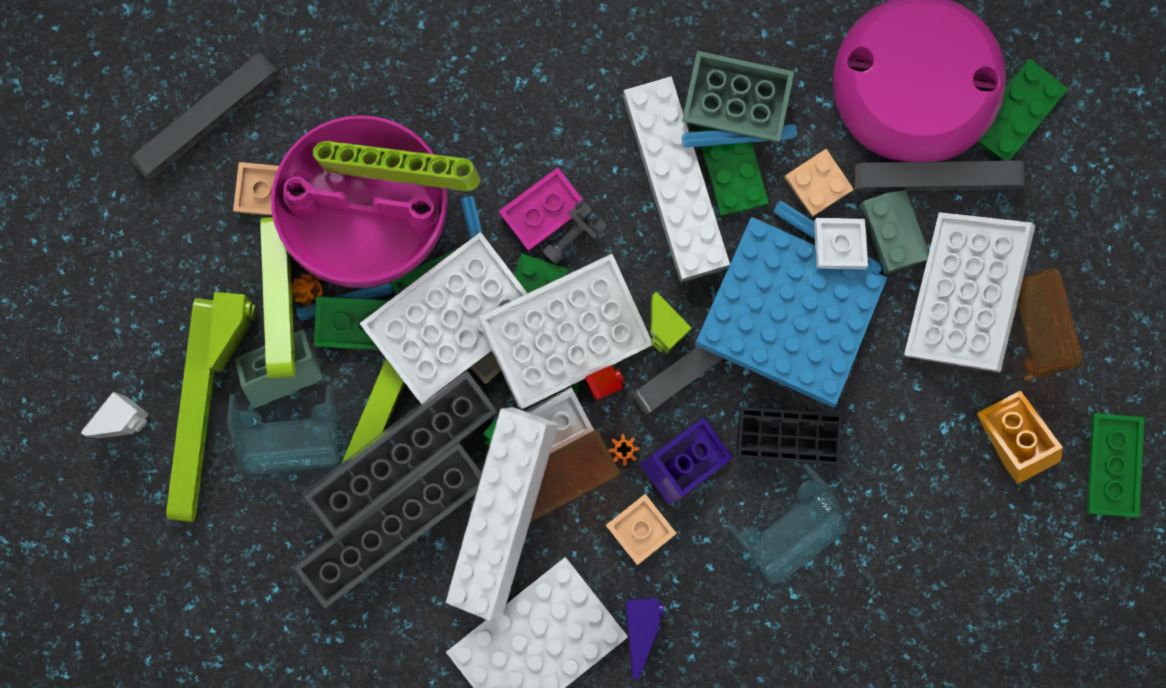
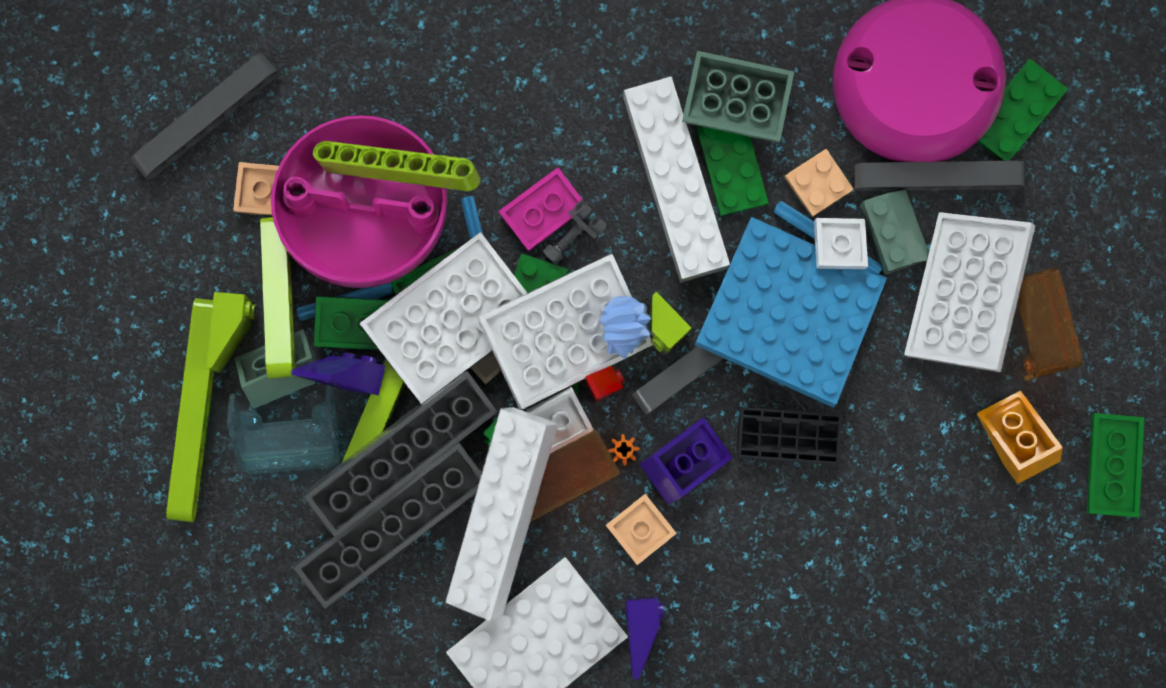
white slope [81,392,149,438] -> none
orange gear [291,274,322,305] -> none
dark azure axle [682,124,797,148] -> none
clear light blue windscreen [726,463,848,585] -> none
none -> dark purple slope [291,353,385,395]
none -> light blue hair [599,296,651,359]

